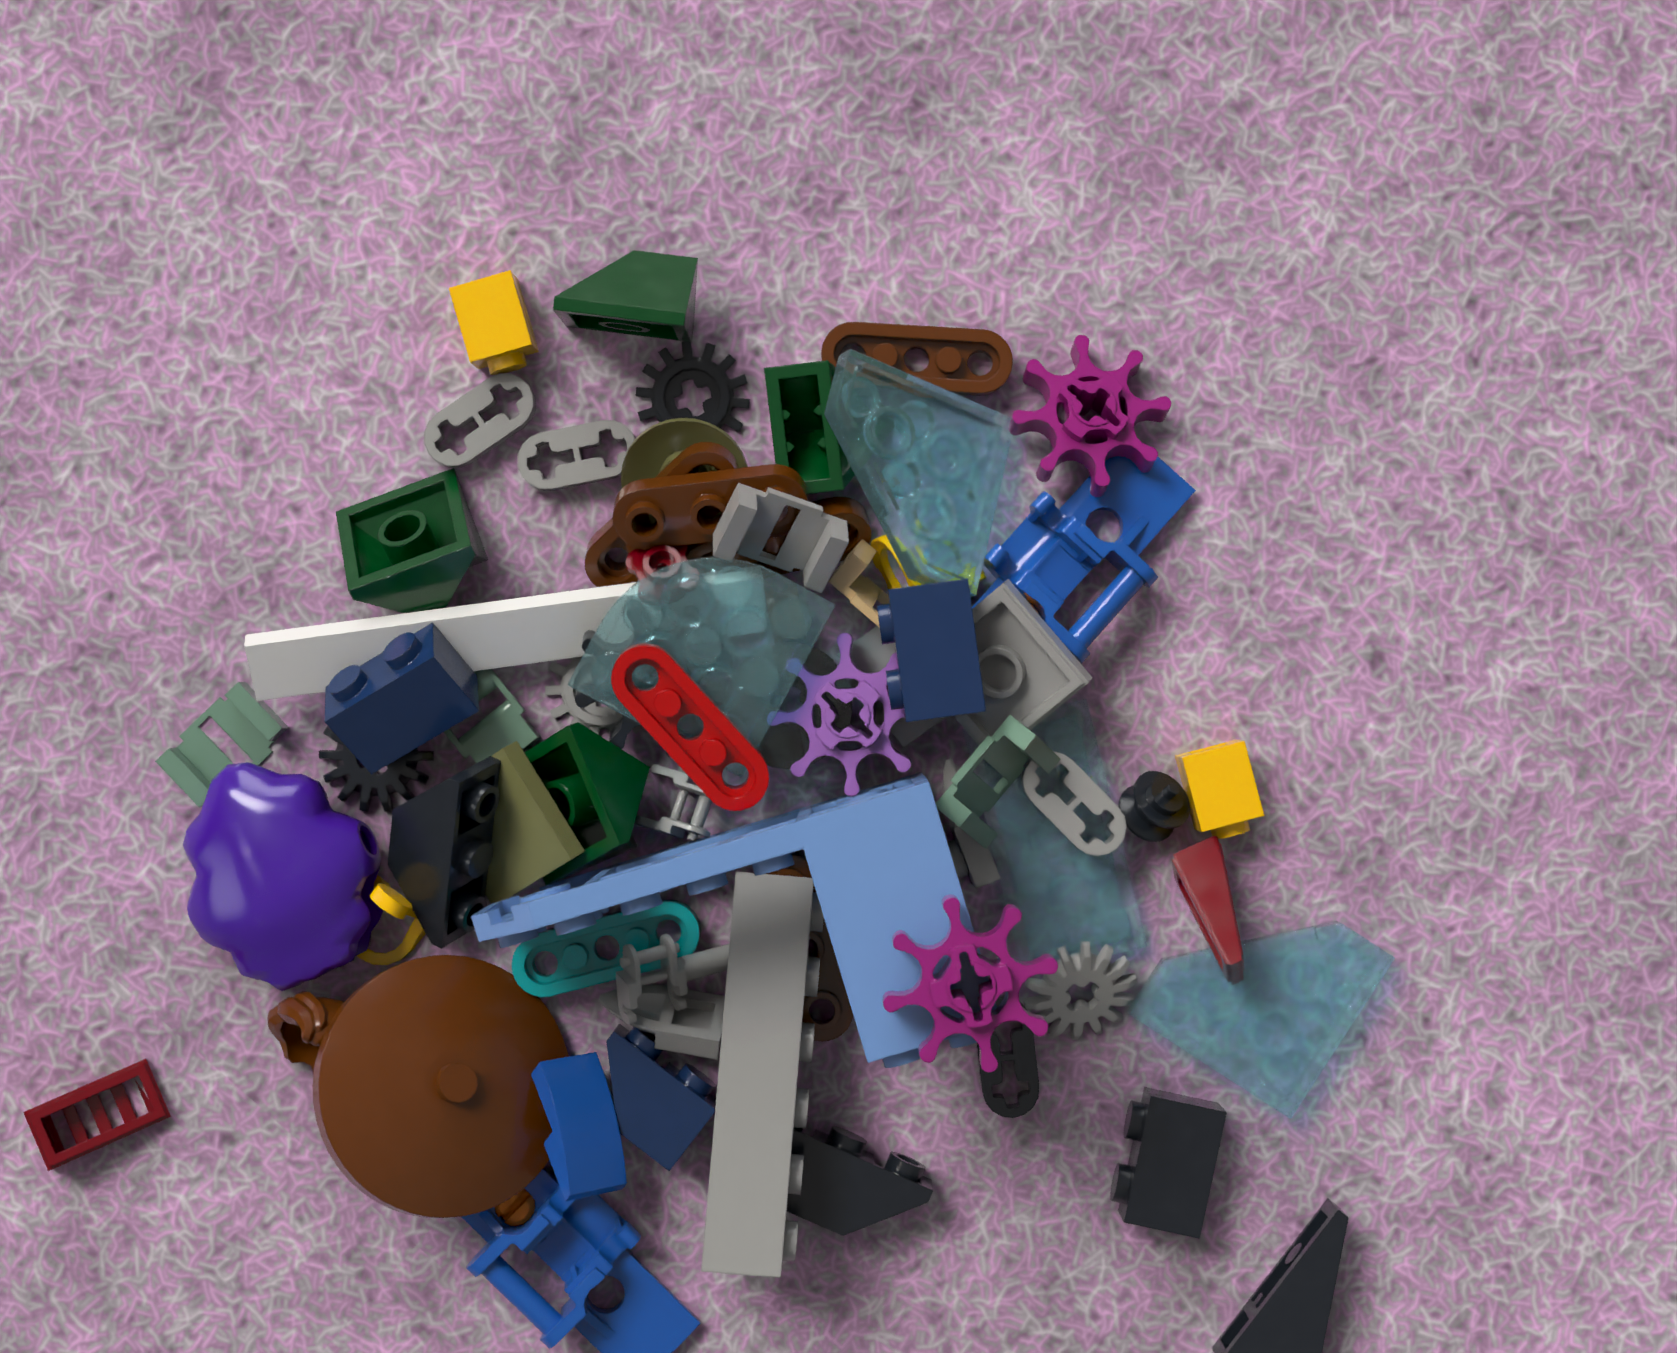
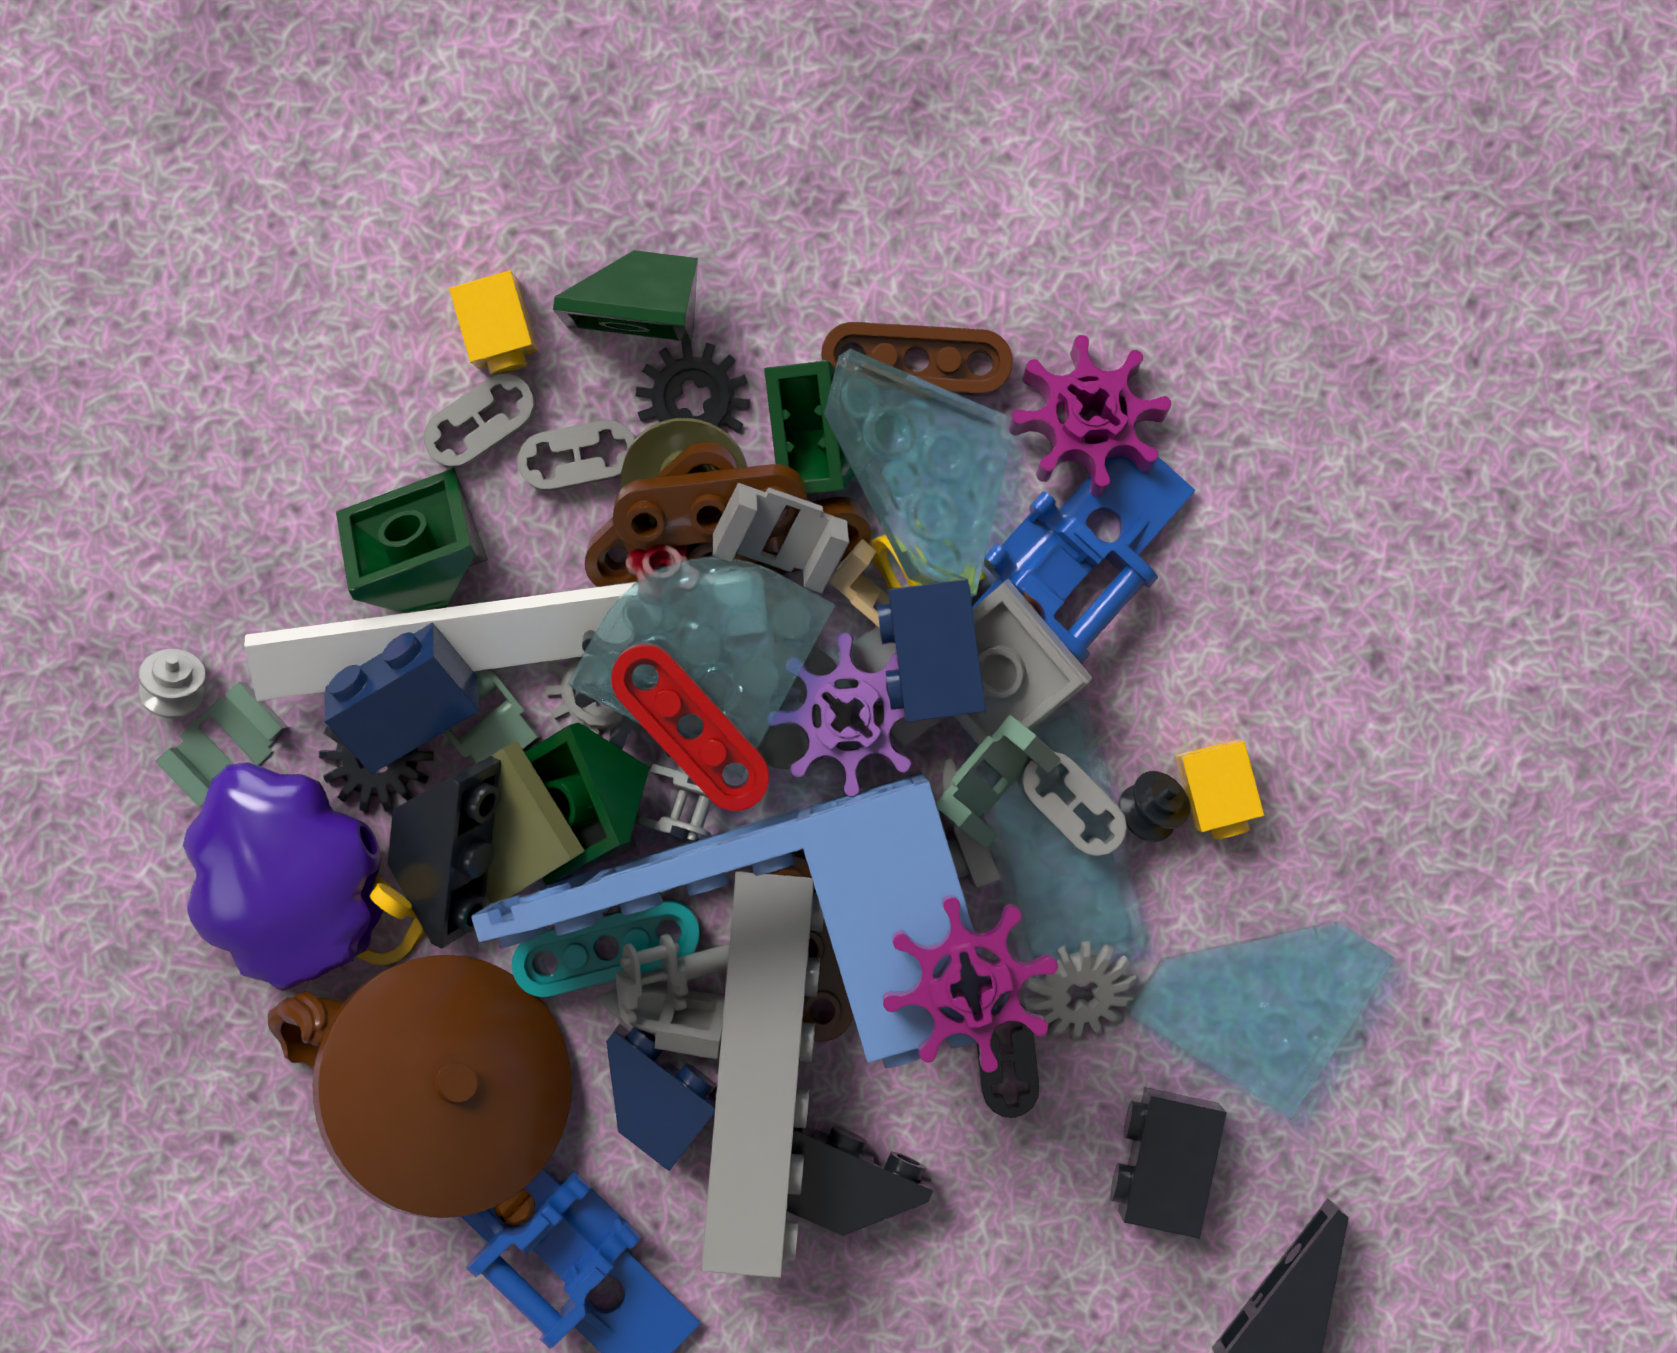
dark red slope [23,1059,171,1171] -> none
blue slope [531,1052,627,1201] -> none
dark red slope [1171,836,1245,985] -> none
none -> light grey wheel [139,649,205,718]

